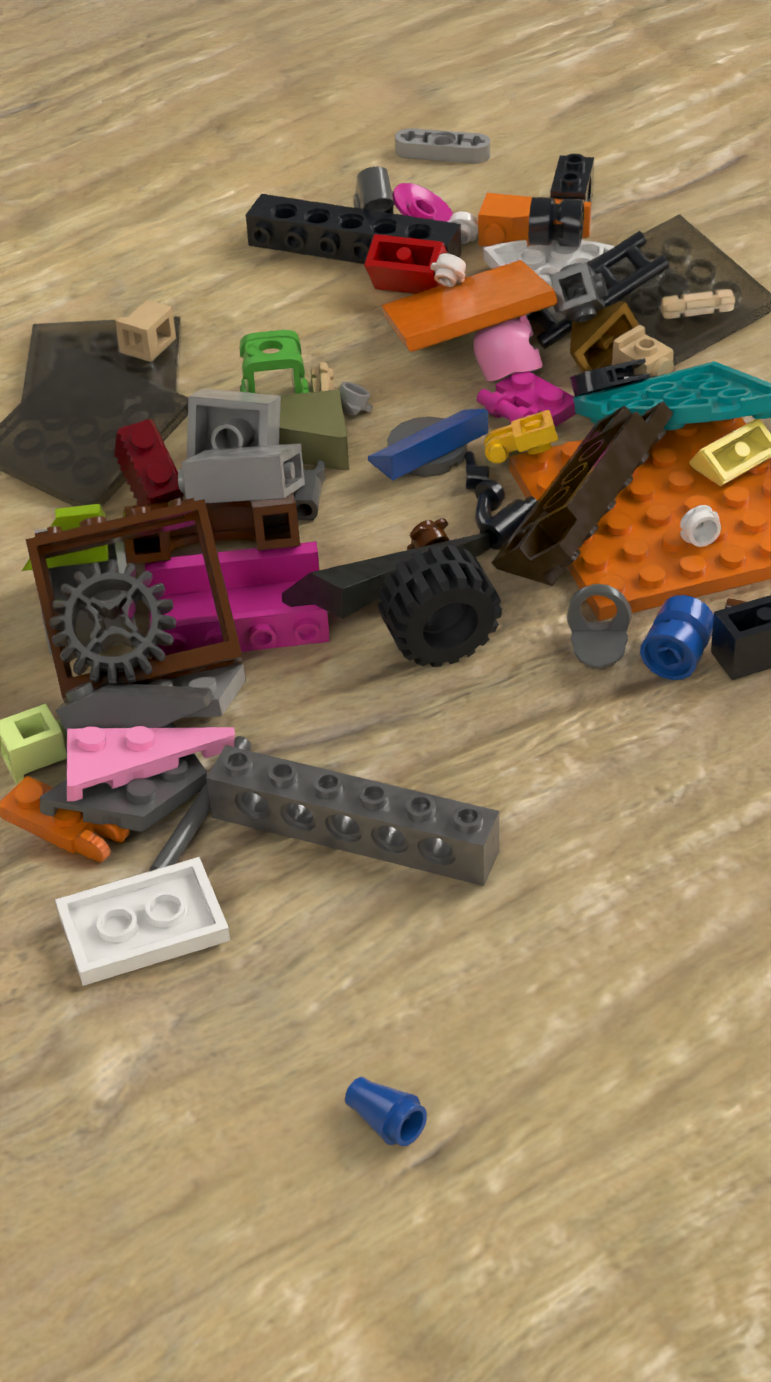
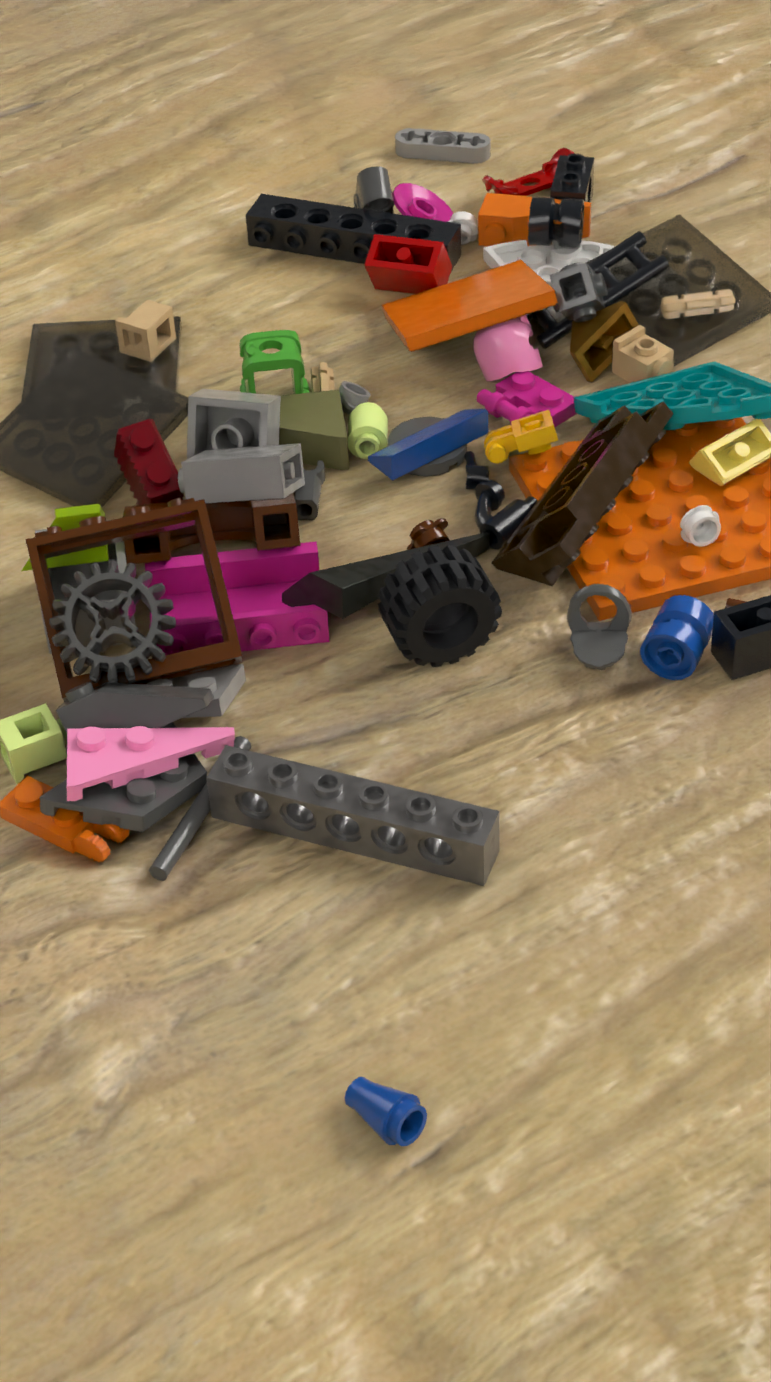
white plate [55,857,230,986] -> none
white plate [430,253,466,287] -> none
black piece [570,358,650,397] -> none
none -> yellowish green brick [347,402,388,459]
none -> red piece [482,148,574,196]

